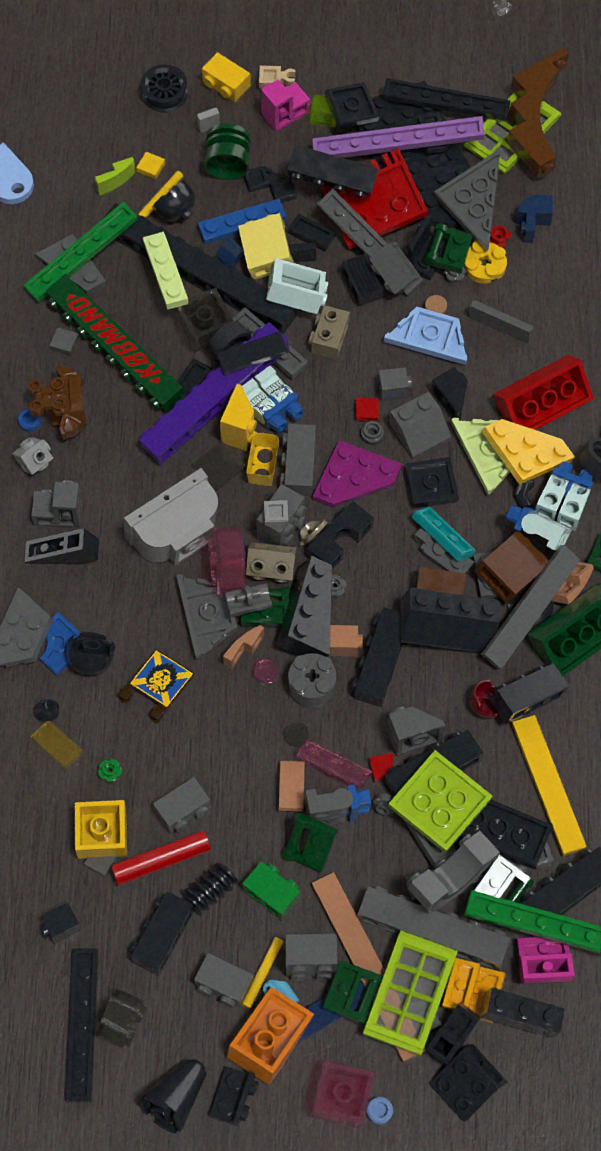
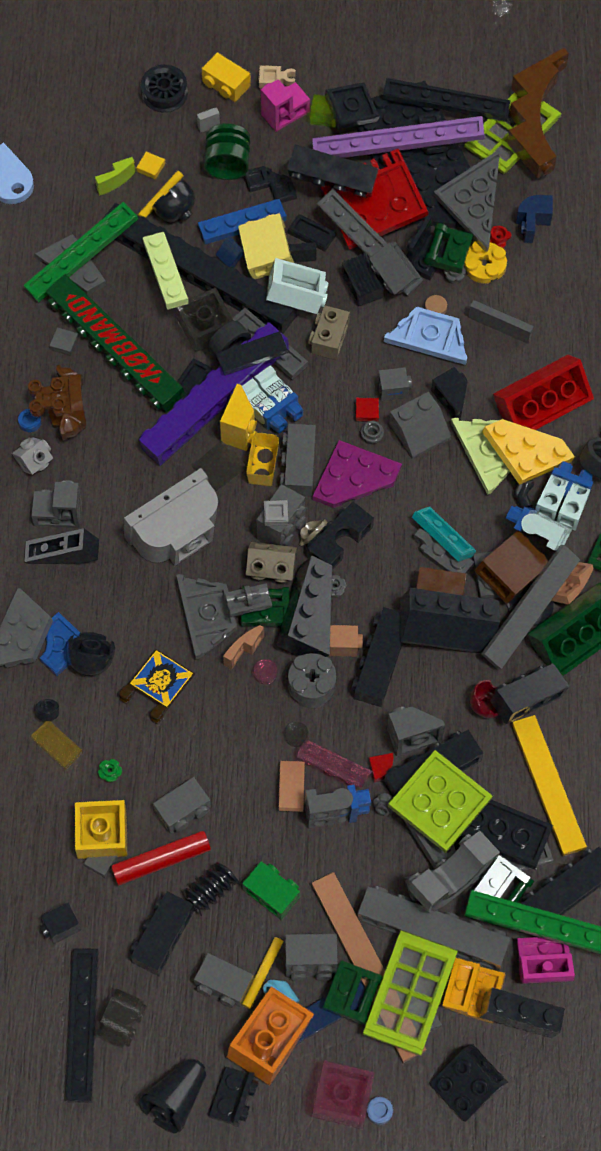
clear pink brick [208,527,245,594] -> none
dark green plate [282,813,338,873] -> none
black plate [405,457,459,508] -> none
black brick [426,1002,481,1065] -> none

